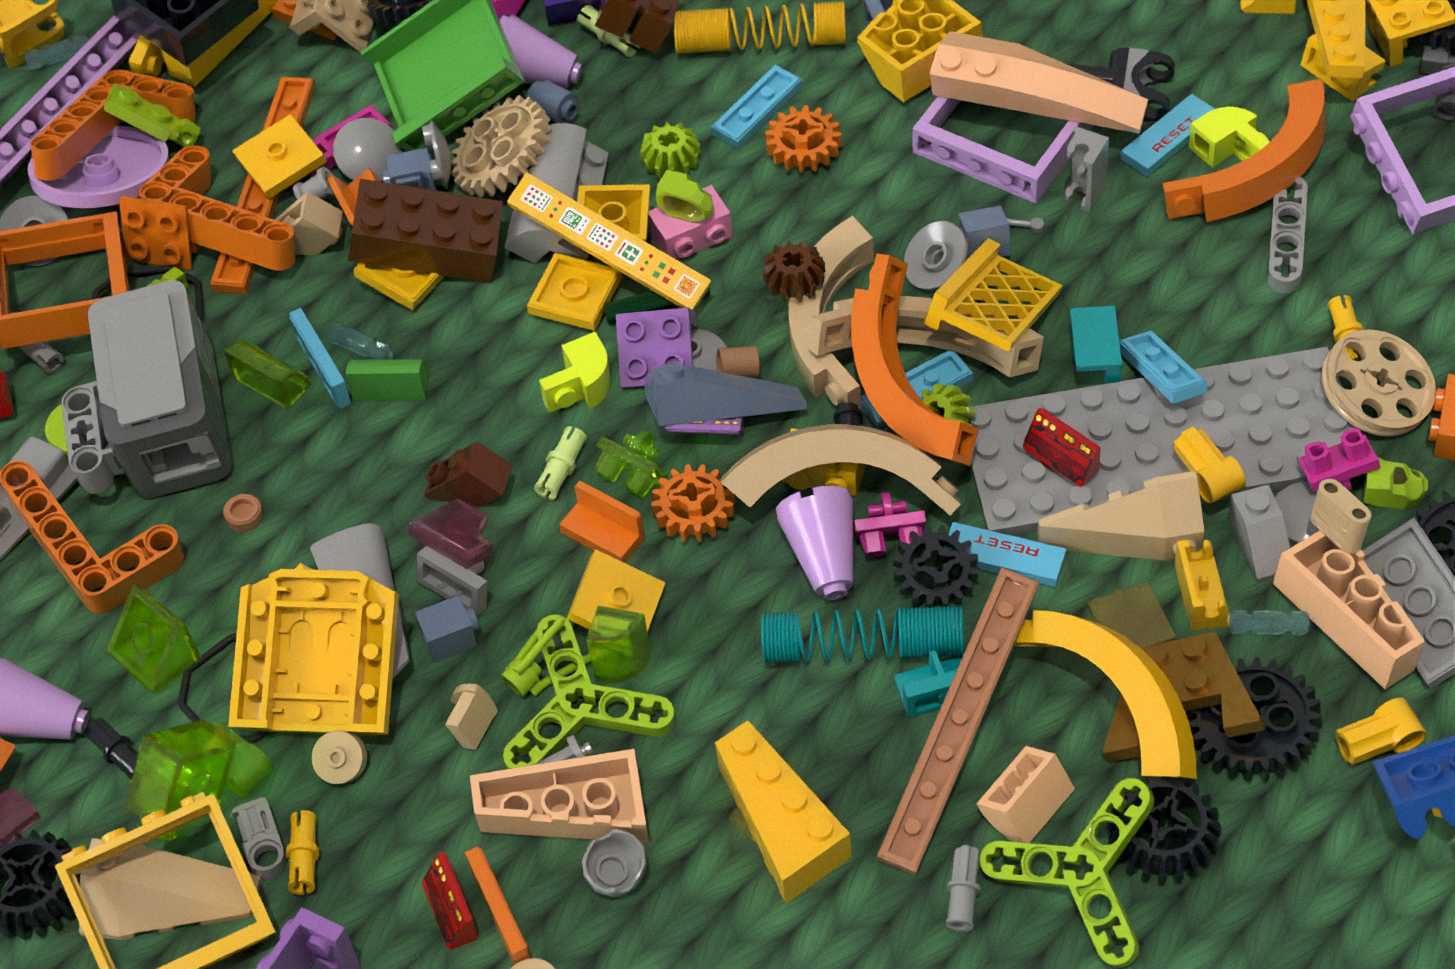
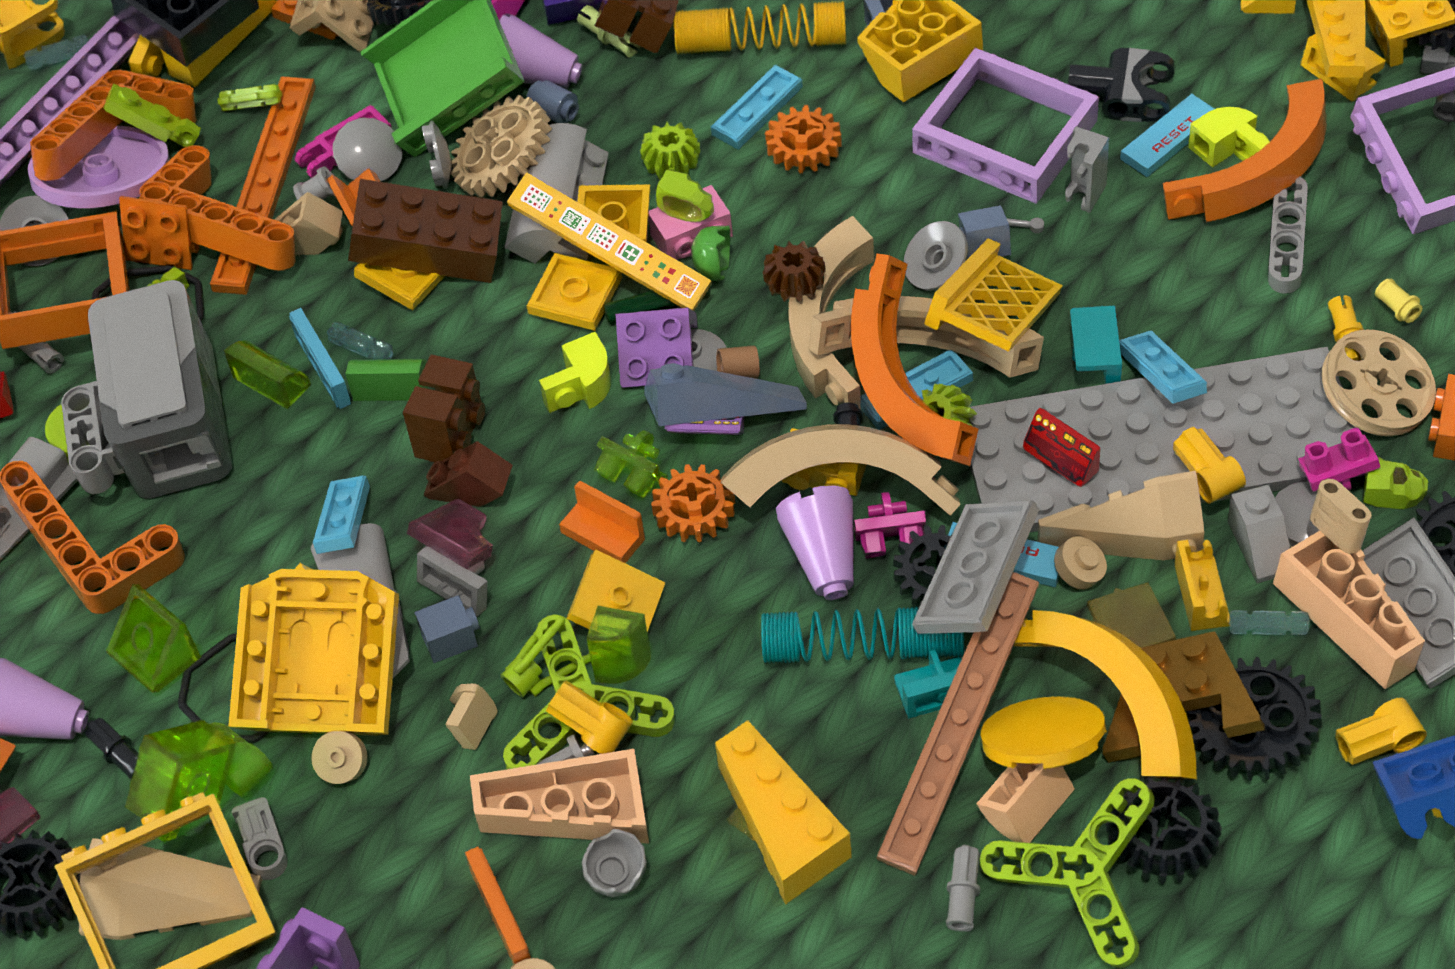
nougat tile [223,494,264,532] -> none
yellow plate [232,114,327,199] -> none
yellow pin [286,810,319,895] -> none
sand blue window [382,148,436,191] -> none
slope [422,852,478,950] -> none
yellowish green pin [534,426,587,500] -> none
light nougat wedge [929,31,1148,134] -> none
none -> lime axle [217,84,282,111]
none -> medium azure tile [313,475,370,554]
none -> reddish brown piece [403,354,485,462]
none -> yellow piece [546,680,633,754]
none -> bright green hair [691,226,730,281]
none -> light grey tile [912,500,1039,634]
none -> yellow tile [981,697,1106,769]
none -> tan wheel [1054,536,1107,589]
none -> light yellow pin [1375,278,1422,323]

